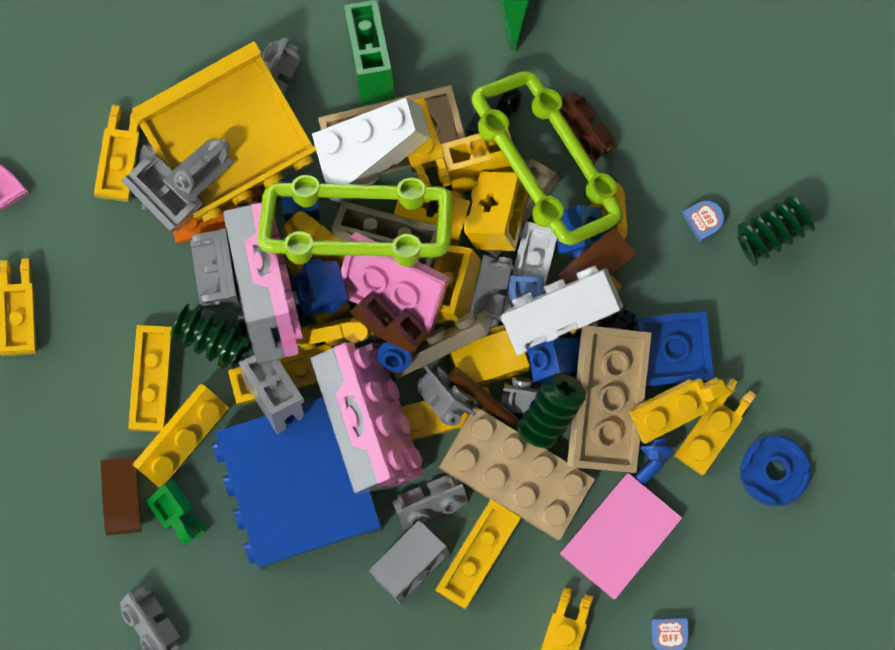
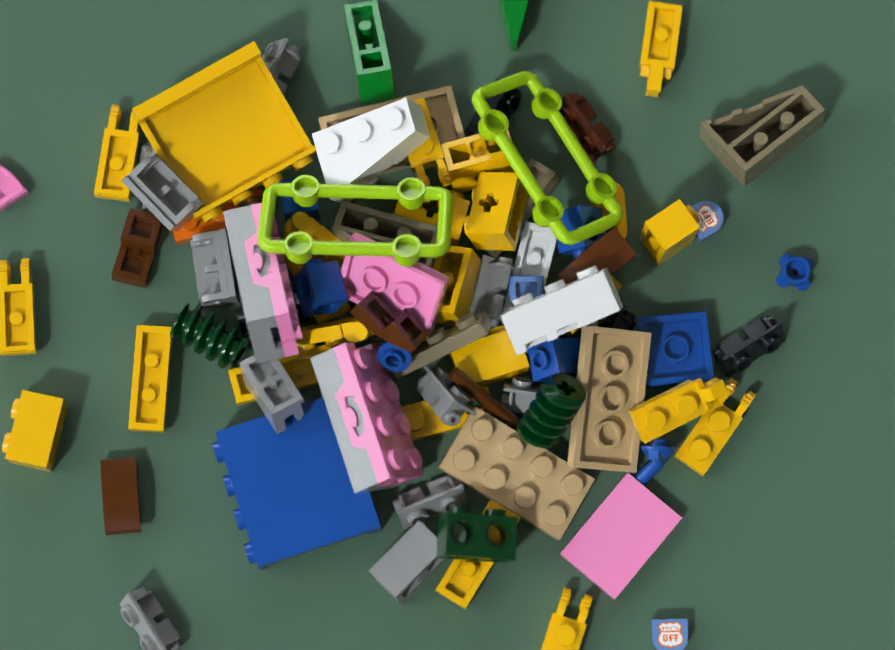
yellow plate [132,384,229,488] -> none
green plate [145,480,207,545] -> none
light grey hinge [163,138,234,204] -> none
dark green piece [737,195,815,266] -> none
blue tile [740,436,811,506] -> none
none -> yellow brick [2,390,69,472]
none -> reddish brown slope [111,208,163,288]
none -> dark green brick [437,506,517,563]
none -> yellow hinge [639,0,683,98]
none -> yellow brick [639,199,700,266]
none -> dark tan wedge [700,85,826,187]
none -> black hinge [712,315,785,378]
none -> blue plate [776,254,813,291]

